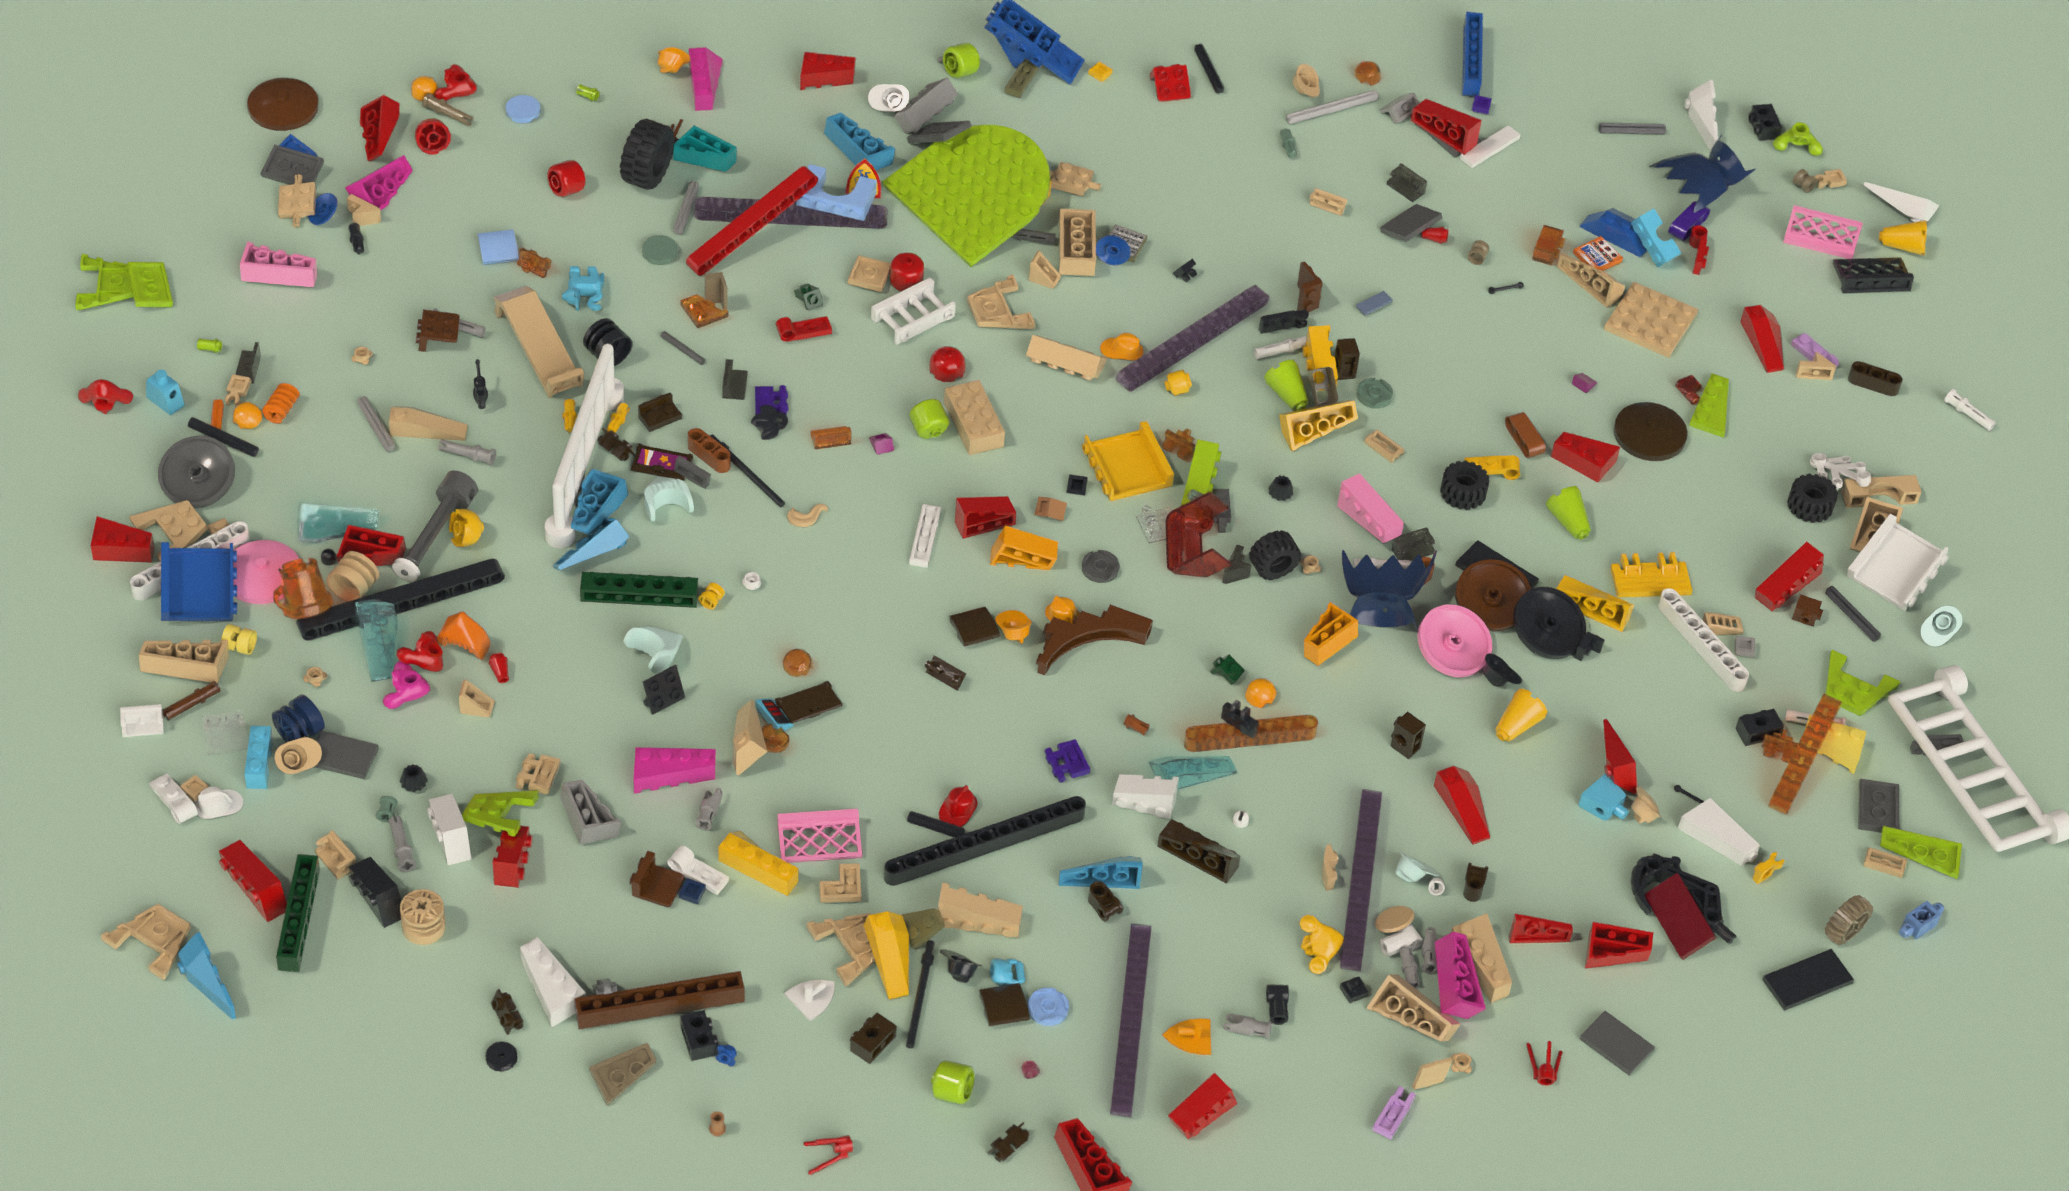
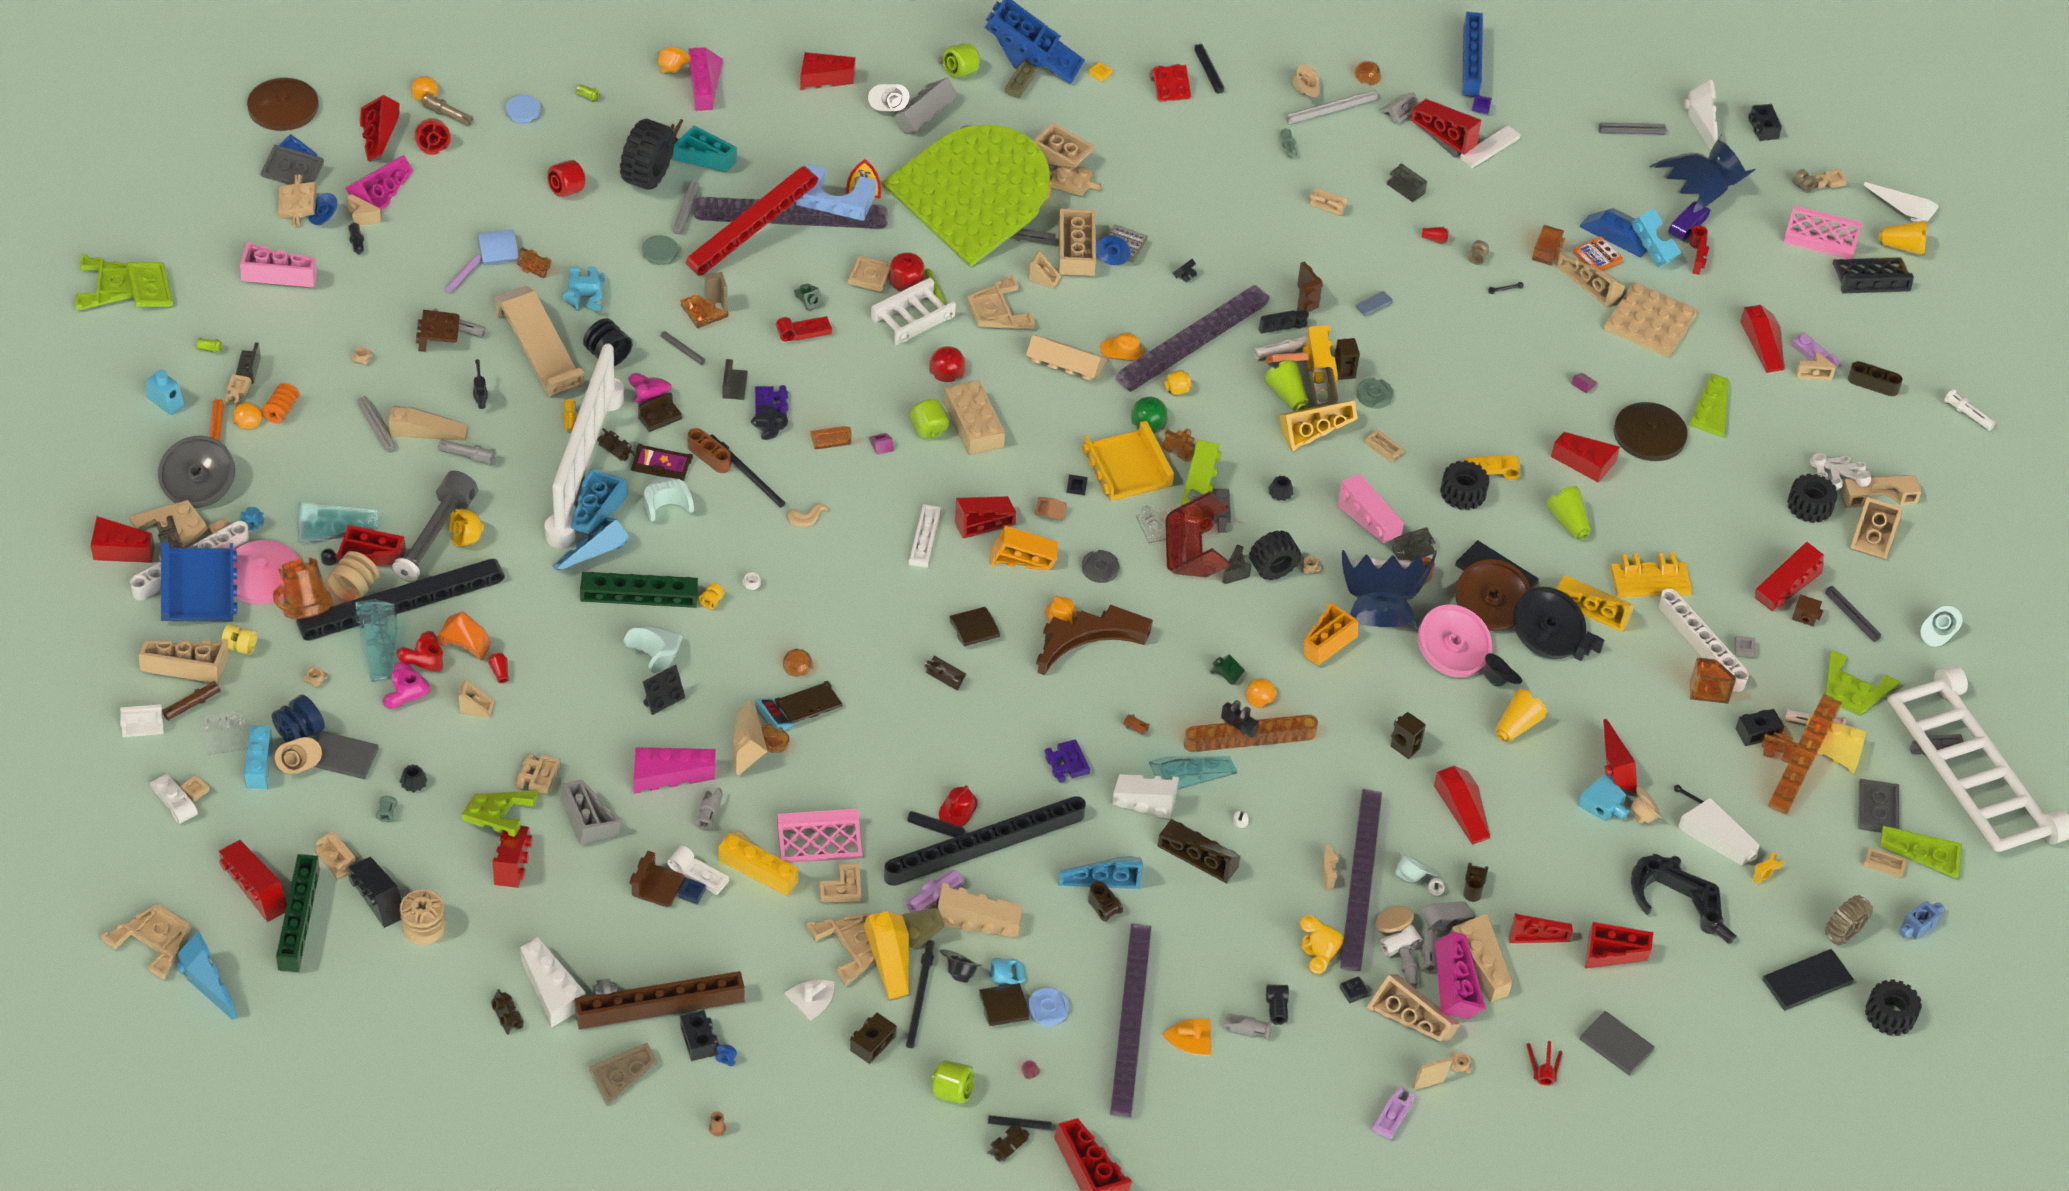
red head [78,379,133,414] -> none
black axle [188,417,259,457] -> none
white piece [194,786,243,819] -> none
light grey pin [389,816,416,872] -> none
white wedge [427,794,472,865] -> none
red head [434,64,477,101] -> none
black piece [485,1041,517,1072] -> none
yellow axle [607,403,630,433] -> none
dark grey tile [674,456,711,489] -> none
red plant [804,1135,853,1175] -> none
dark azure wedge [824,113,895,170] -> none
dark grey tile [907,120,972,143] -> none
light orange piece [995,610,1032,644] -> none
red wedge [1168,1073,1237,1139] -> none
dark grey tile [1380,204,1442,242] -> none
dark orange beam [1505,412,1546,458] -> none
dark red tile [1644,873,1717,960] -> none
clear red piece [1675,375,1702,405] -> none
tan slope [1703,613,1744,635] -> none
lime head [1773,122,1823,156] -> none
white panel [1847,514,1949,611] -> none
none -> clear smoke hinge [157,515,184,548]
none -> dark azure gear [240,507,264,531]
none -> lavender bar [445,255,482,293]
none -> dark pink head [628,373,672,403]
none -> lavender piece [906,869,964,913]
none -> lime bar [924,268,947,305]
none -> black bar [988,1115,1052,1130]
none -> tan slope [1033,122,1095,168]
none -> green cylinder [1131,397,1168,433]
none -> orange tile [1266,353,1309,363]
none -> light grey beam [1421,901,1476,931]
none -> clear orange slope [1690,658,1736,704]
none -> black tyre [1865,979,1922,1036]

